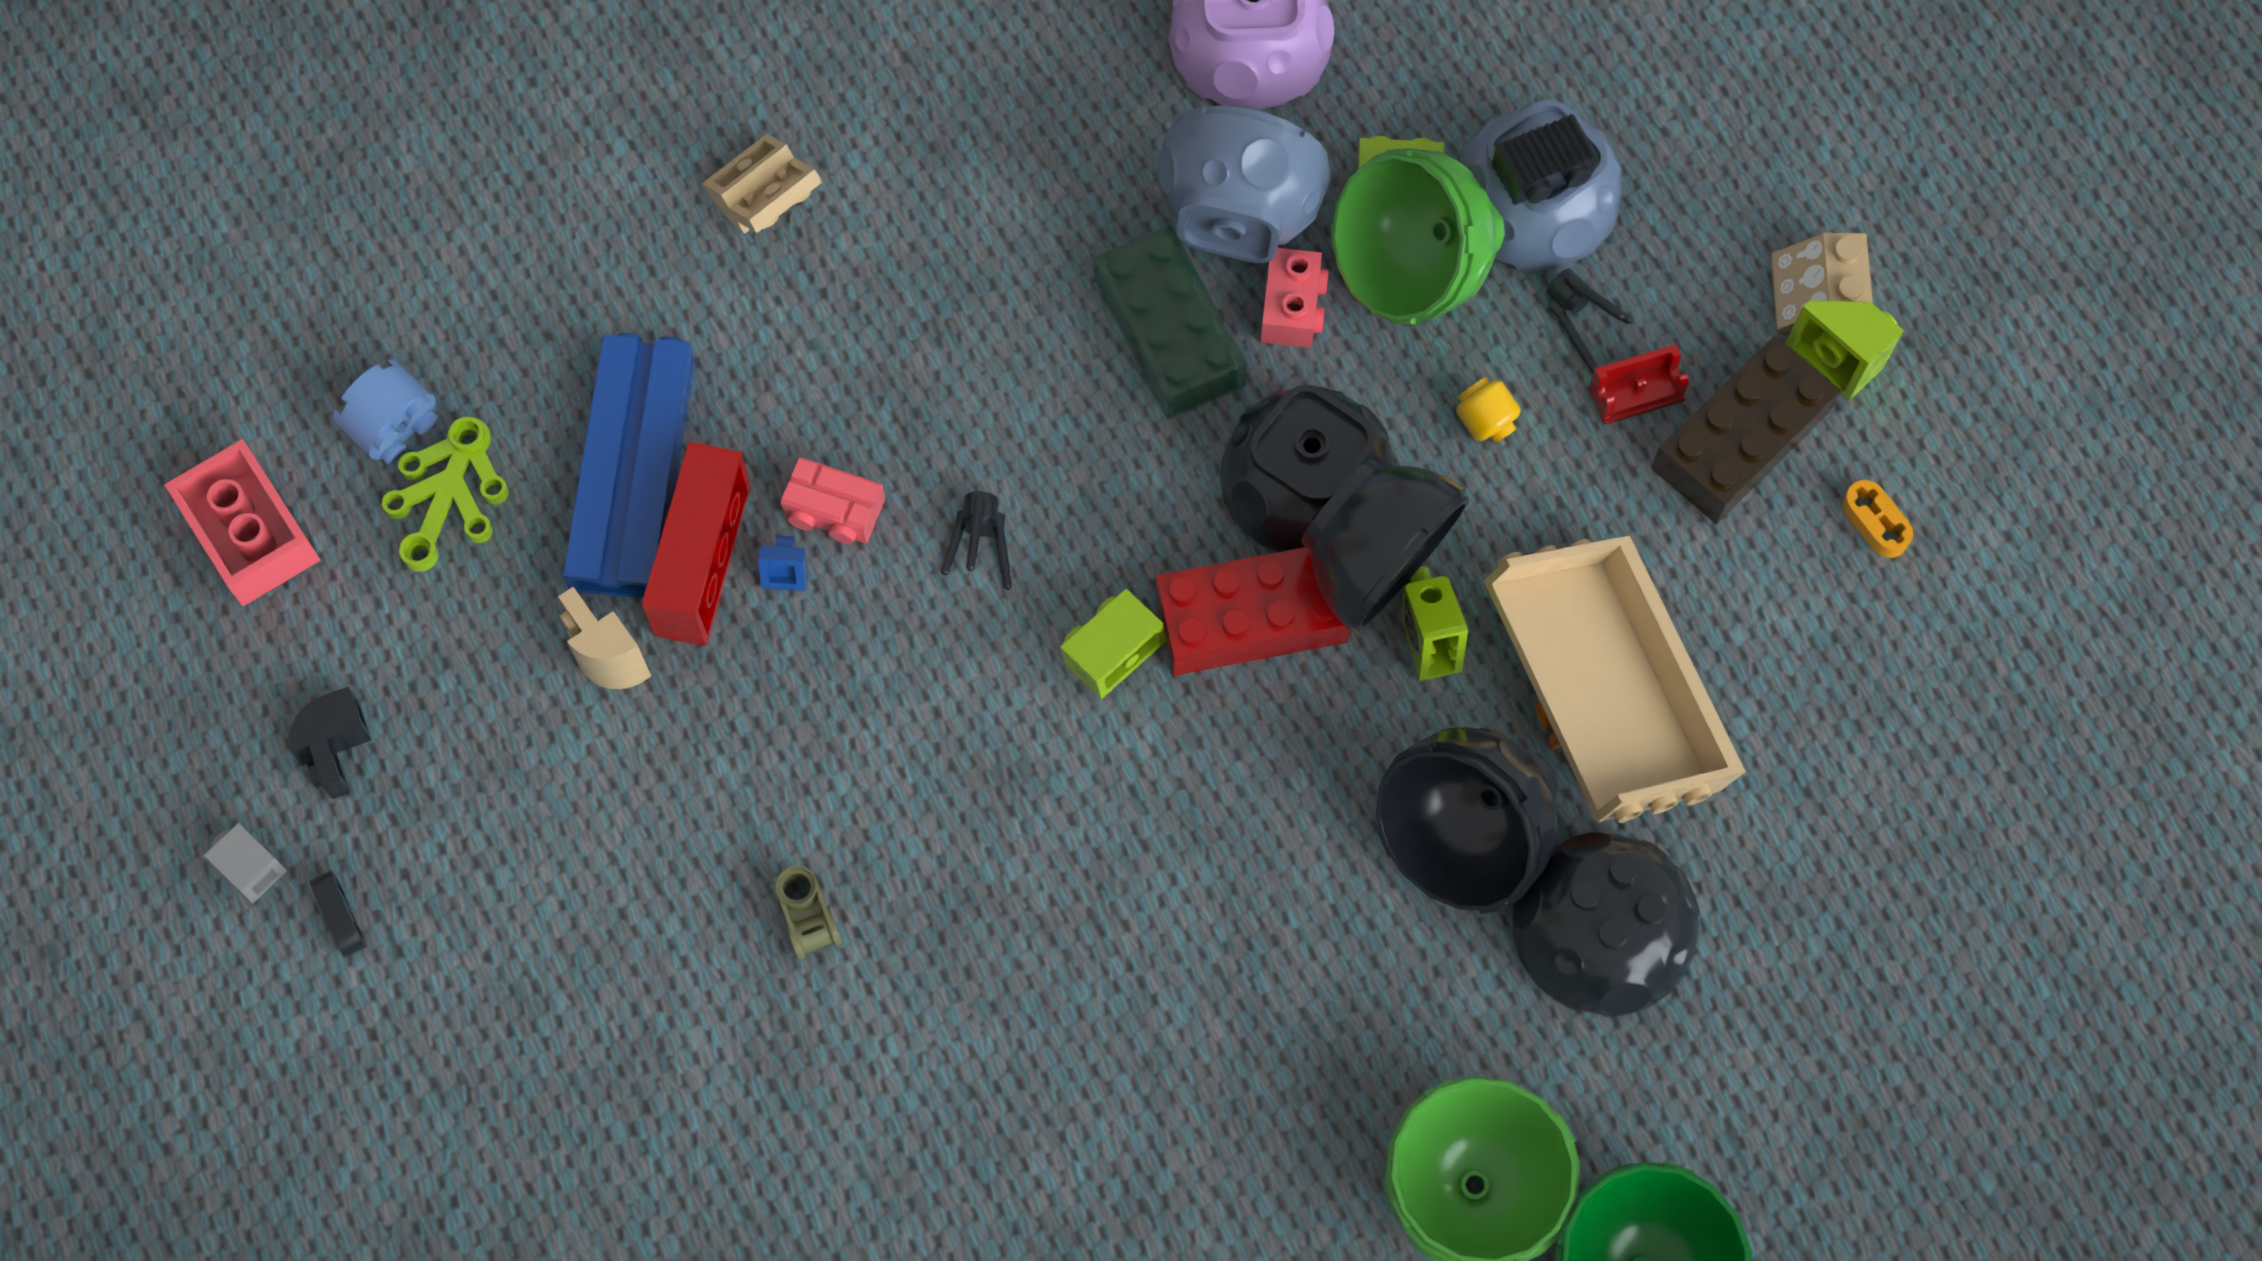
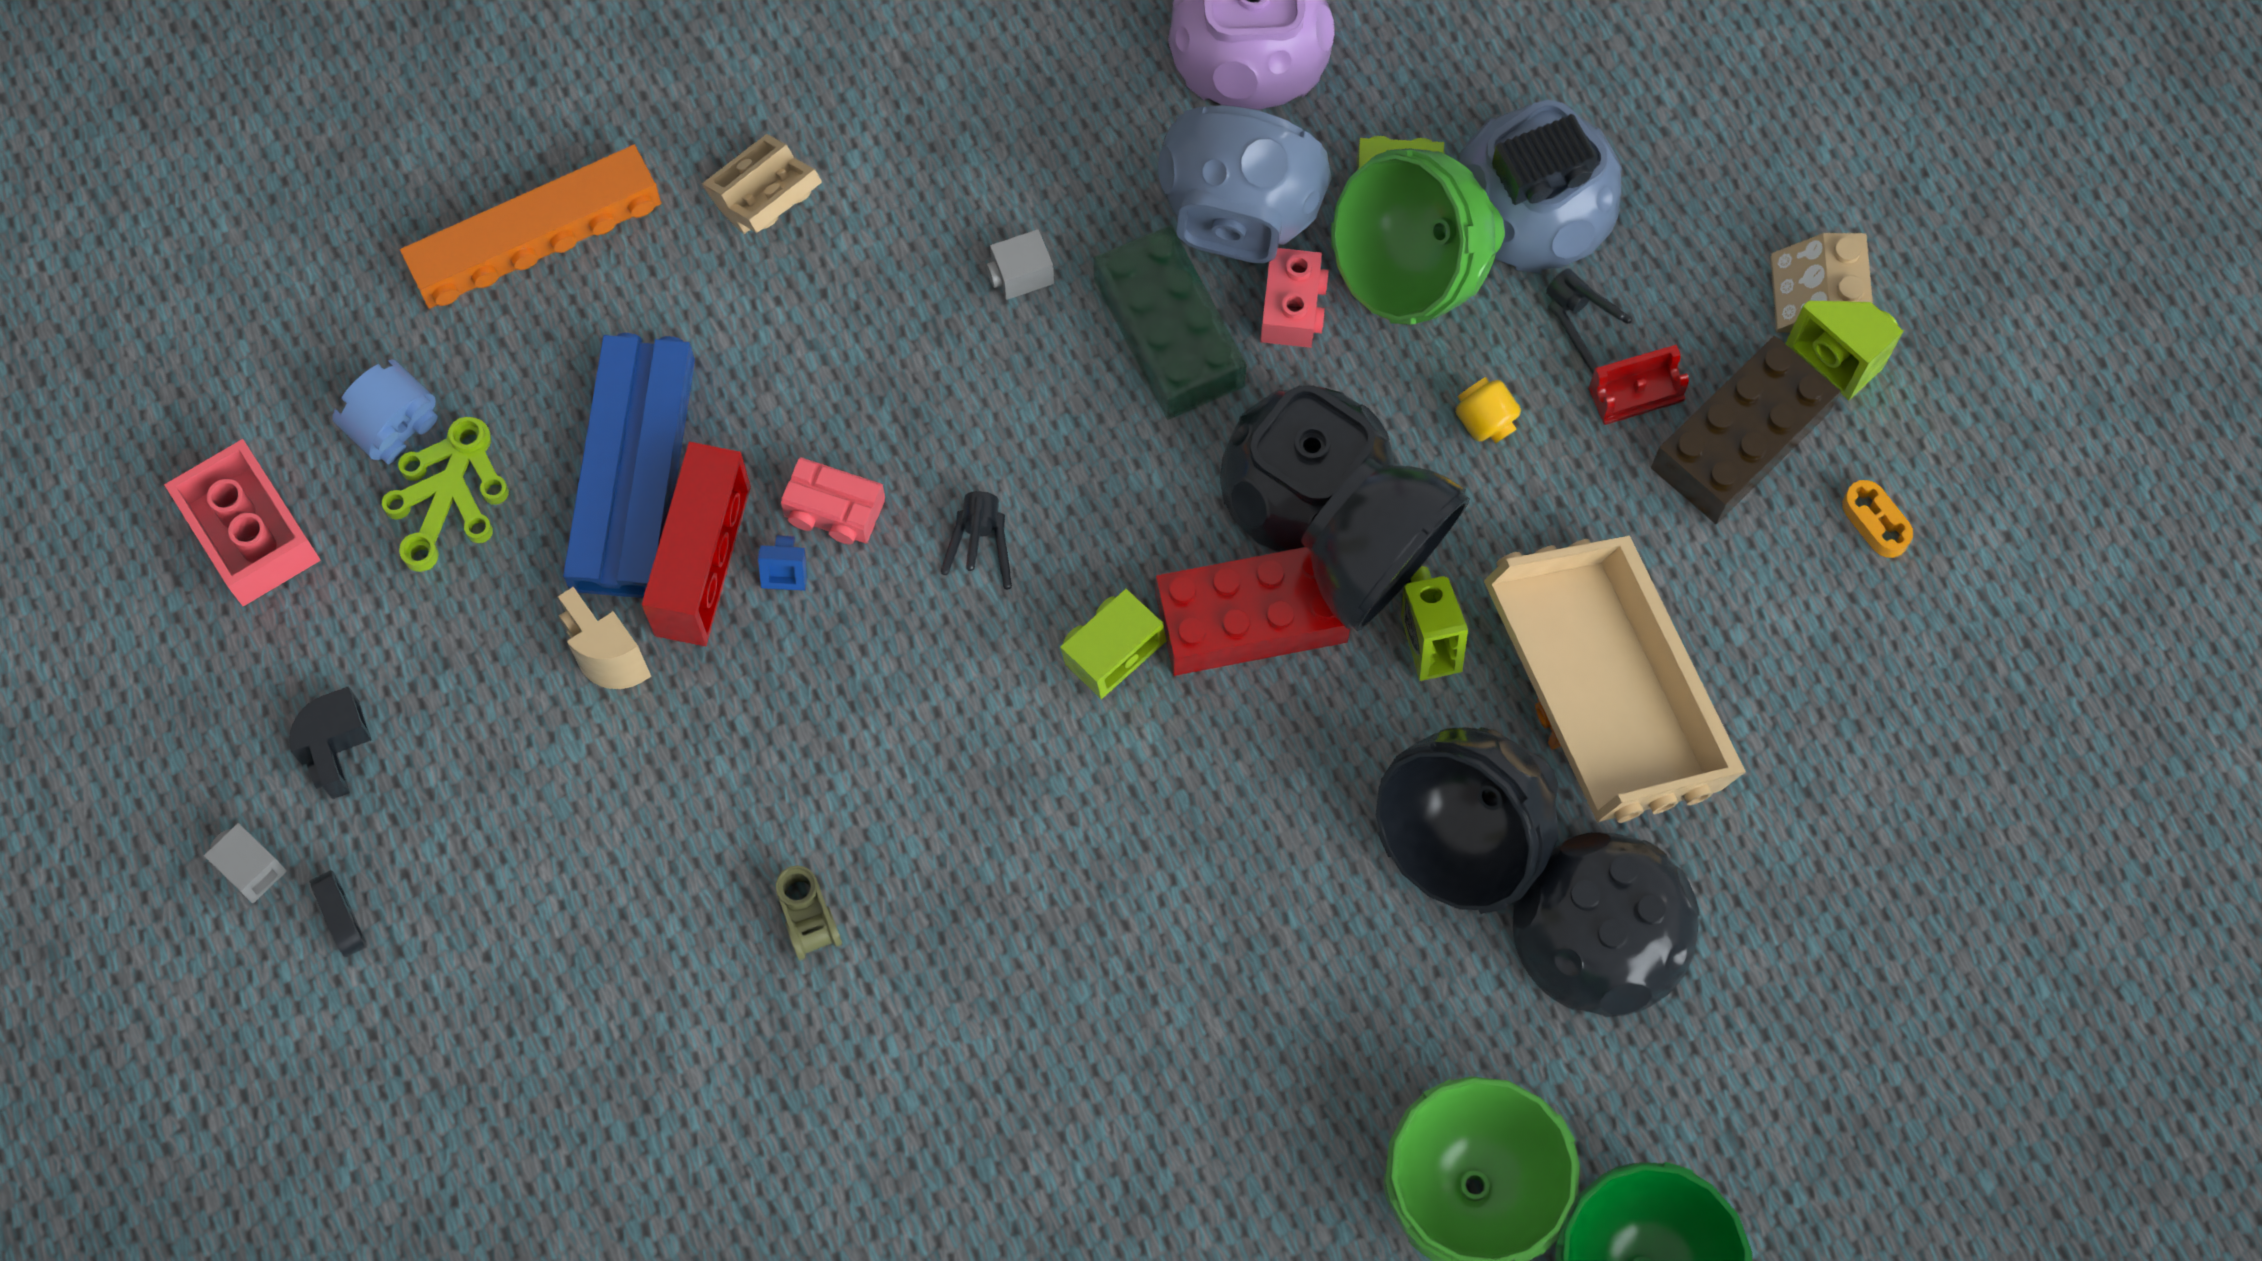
none -> orange brick [399,144,662,309]
none -> light grey brick [986,229,1054,300]

